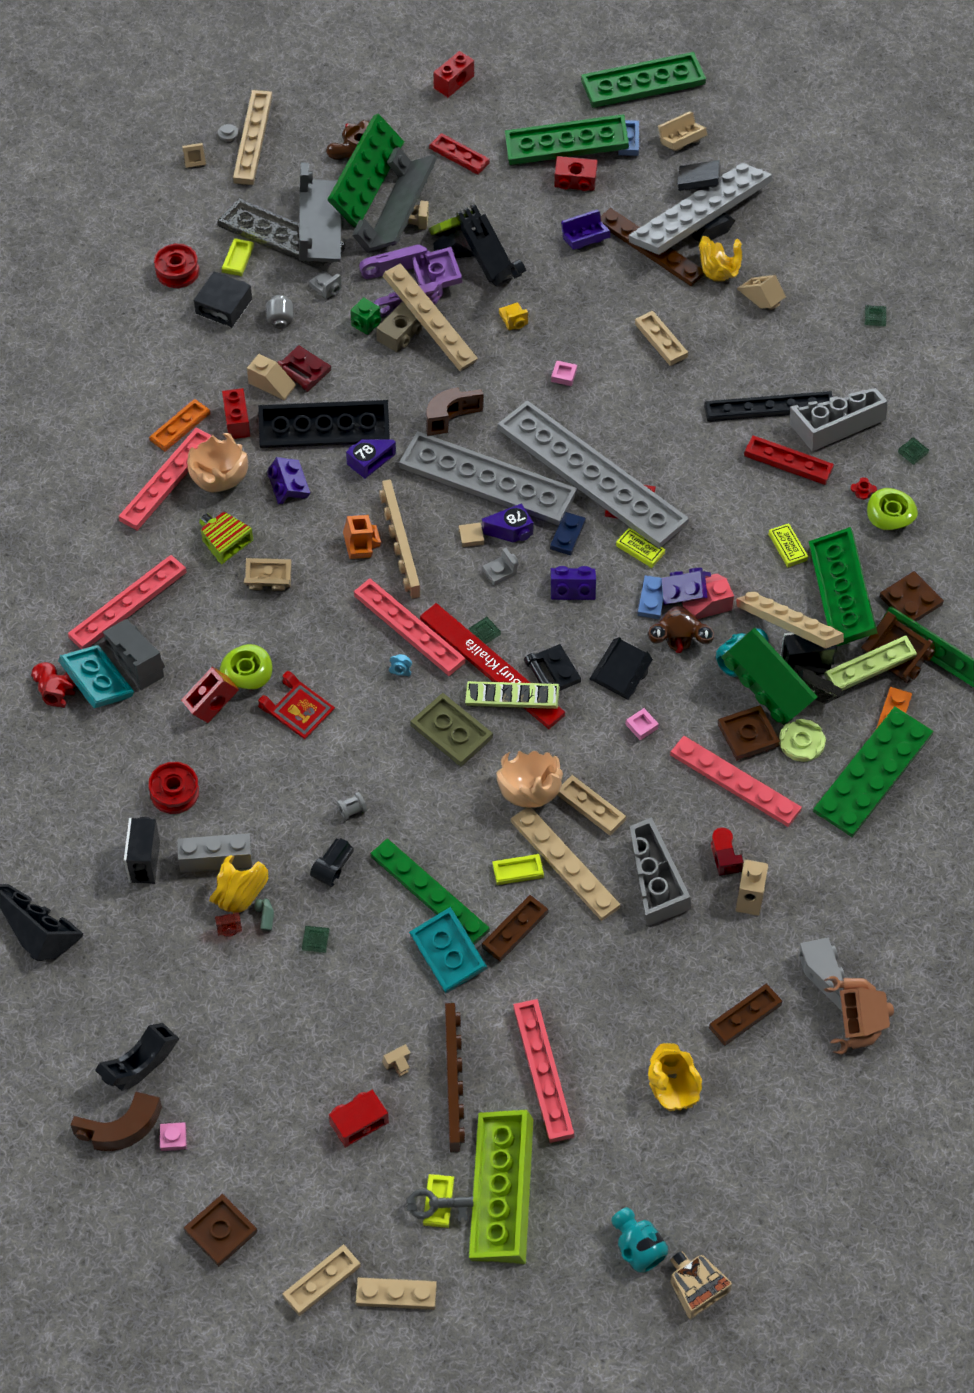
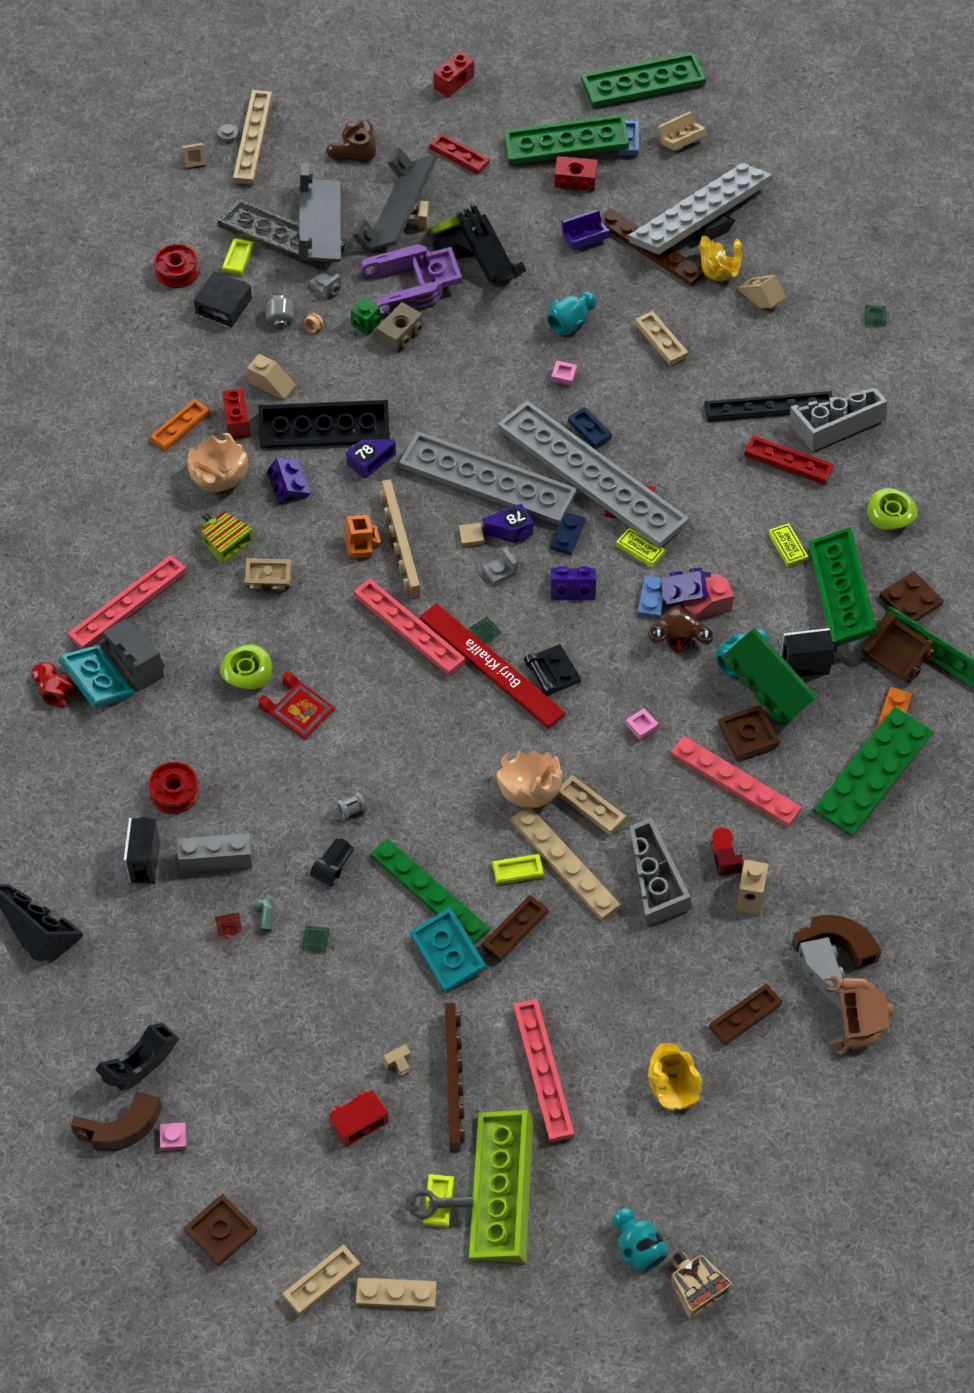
coral plate [119,428,212,531] -> none
red brick [181,667,239,723] -> none
yellow hair [209,855,268,913] -> none
dark red plate [277,345,331,392] -> none
green plate [327,113,405,227] -> none
tan plate [383,263,478,371] -> none
medium azure plate [389,654,412,677] -> none
olive plate [410,693,493,767] -> none
reddish brown arch [426,387,484,436] -> none
tile [465,681,560,709] -> none
yellow bracket [499,302,528,331] -> none
black slope [589,637,653,700] -> none
black tile [678,160,721,191] -> none
tan plate [736,592,844,648] -> none
yellowish green tile [779,719,826,762] -> none
clear smoke bracket [792,664,842,704] -> none
yellowish green tile [824,636,917,694] -> none
red plate [850,477,877,500] -> none
clear green tile [898,437,929,465] -> none
none -> light nougat plate [303,313,323,333]
none -> teal piece [547,291,597,336]
none -> dark blue plate [568,407,612,449]
none -> reddish brown arch [792,915,881,969]

